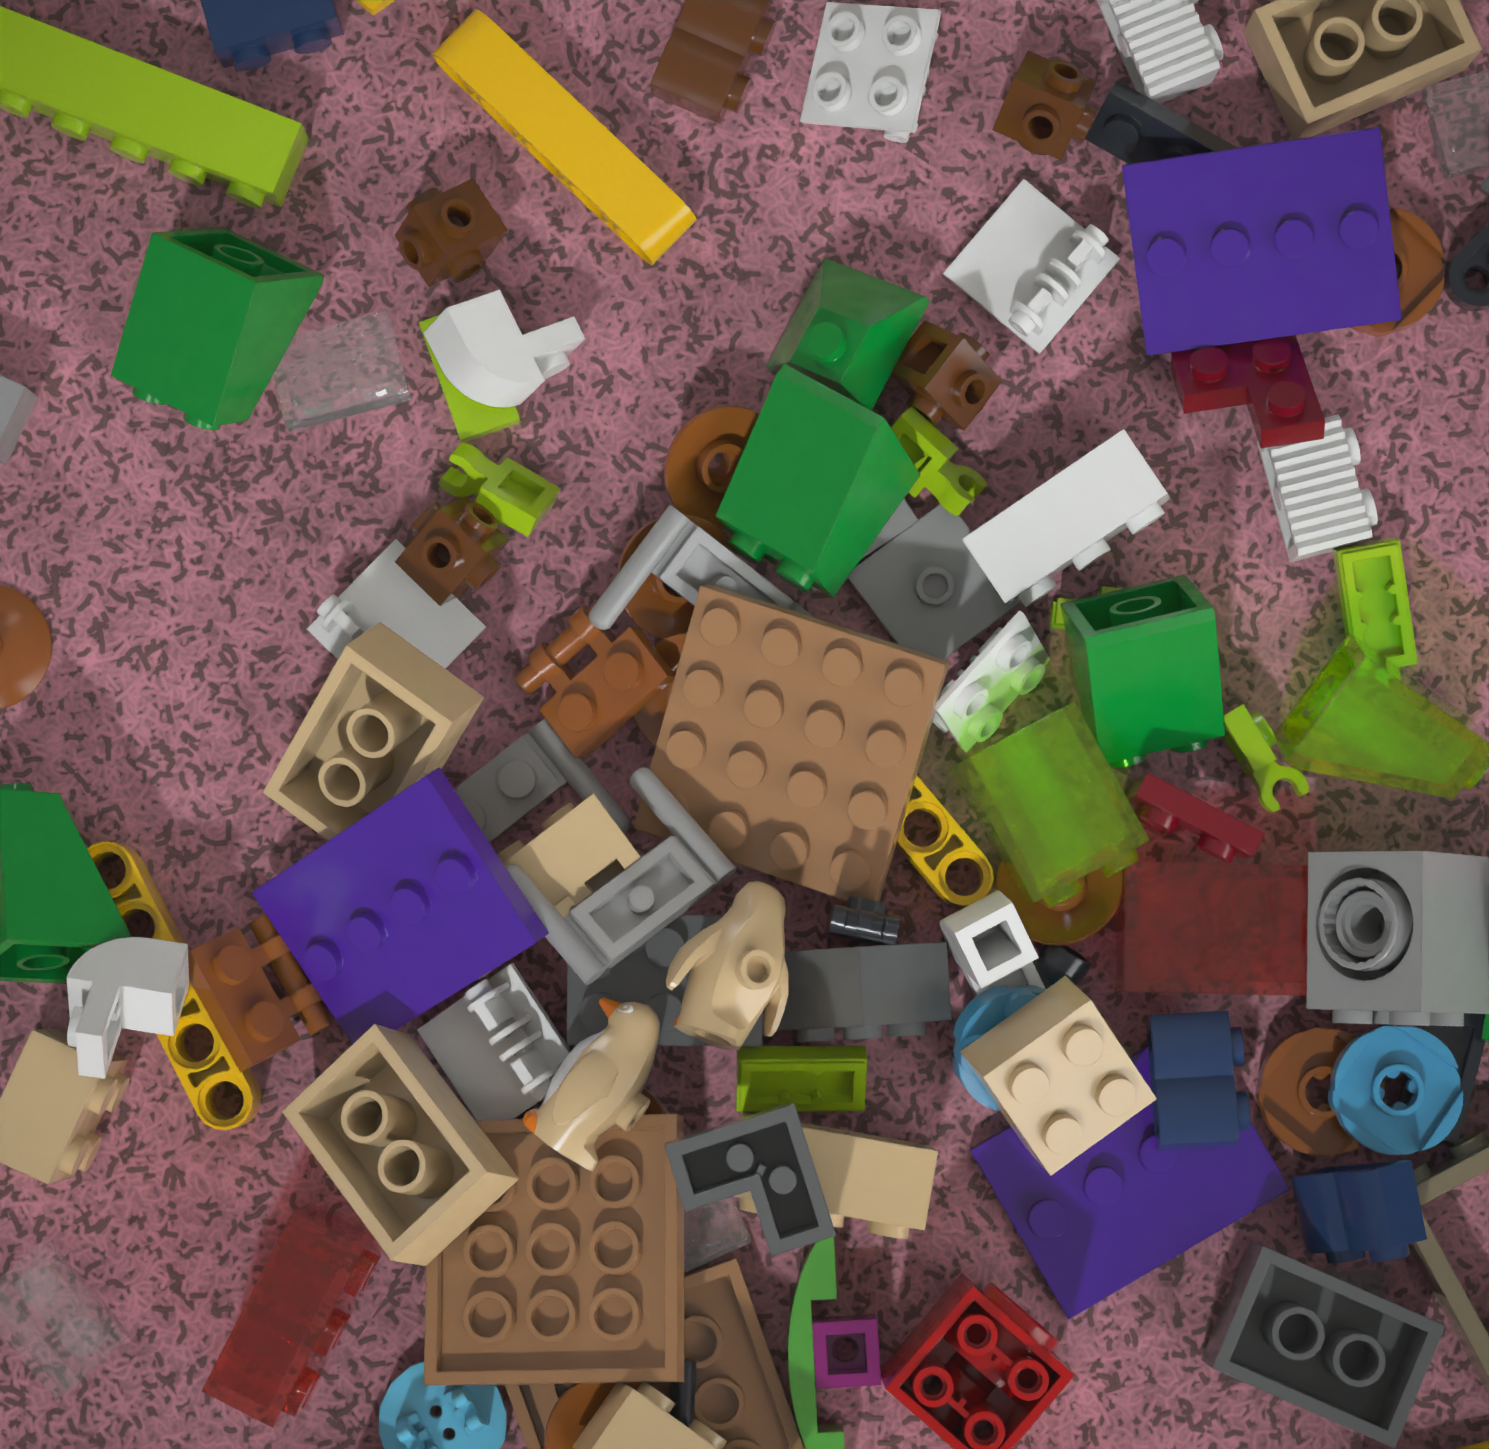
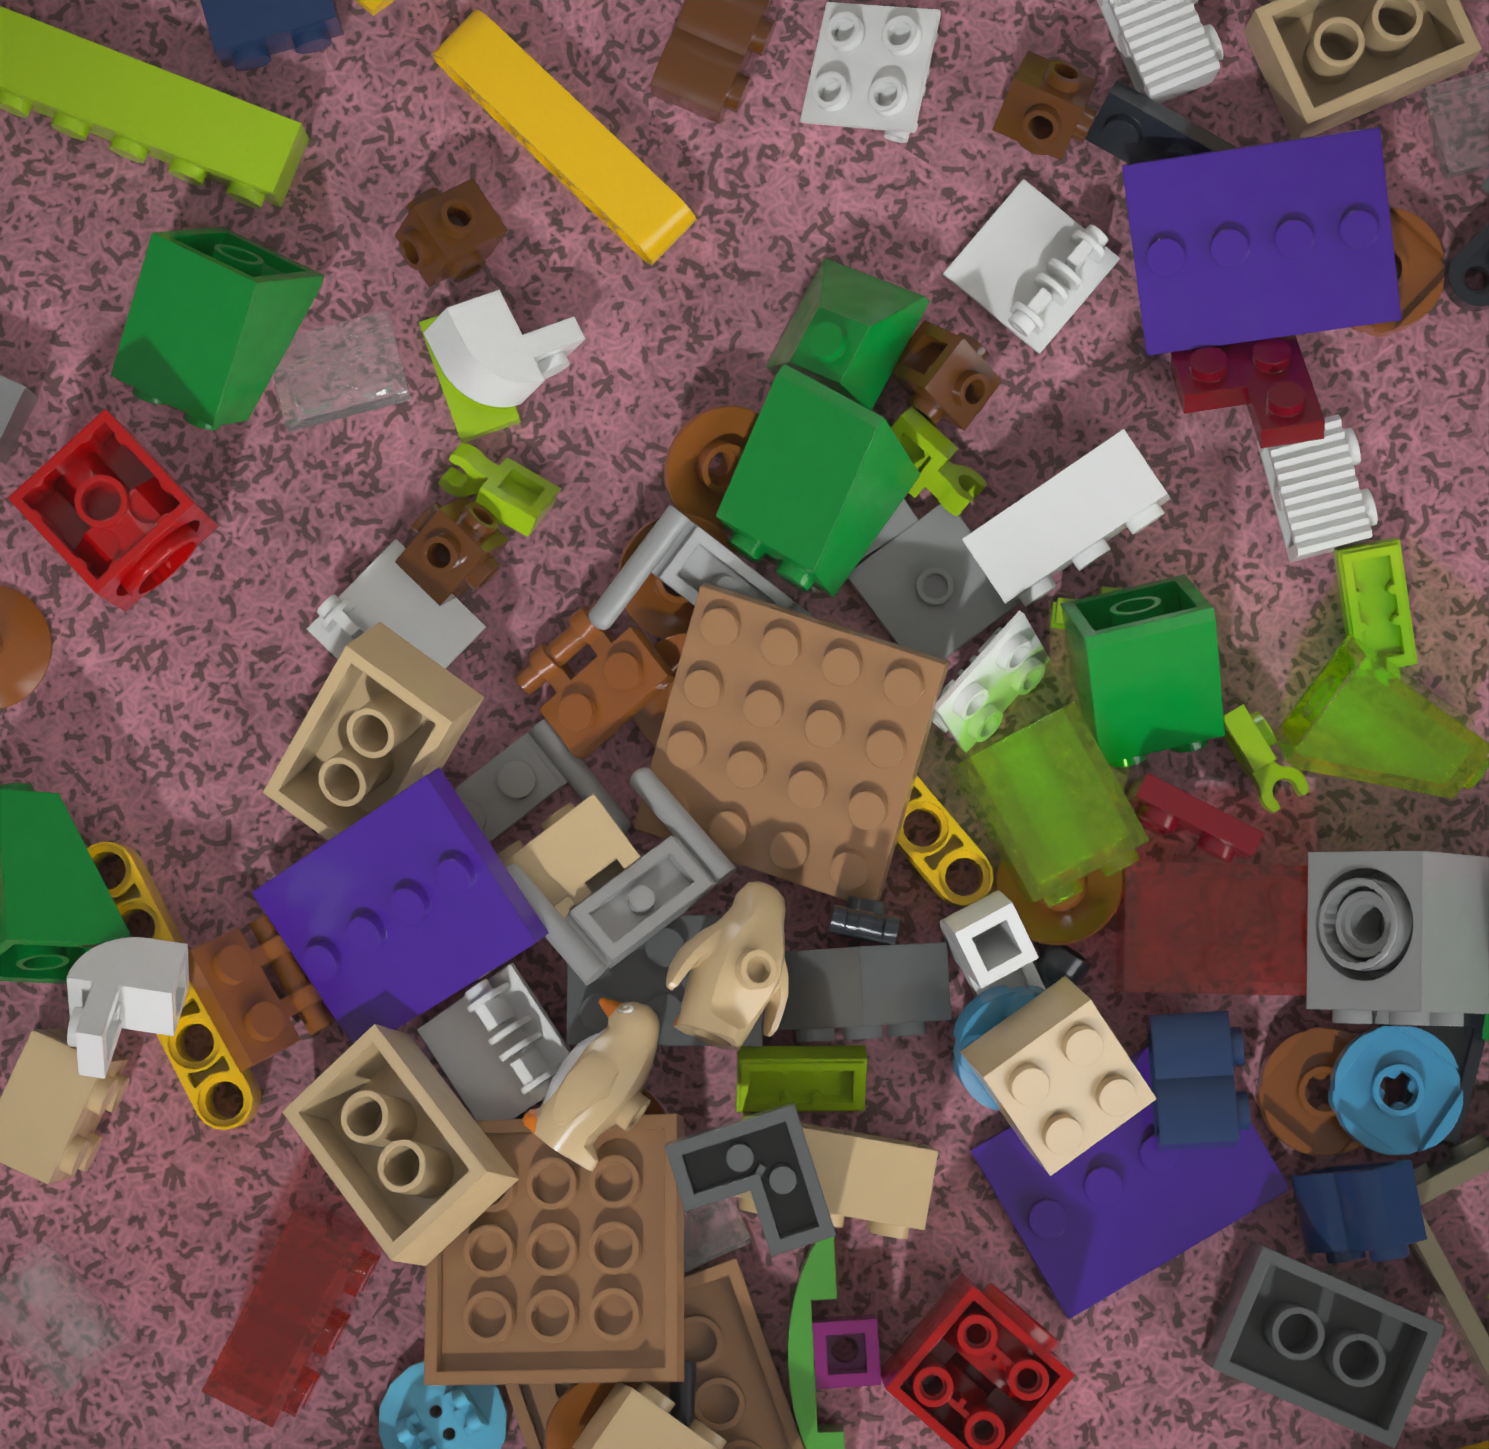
none -> red brick [8,409,219,612]

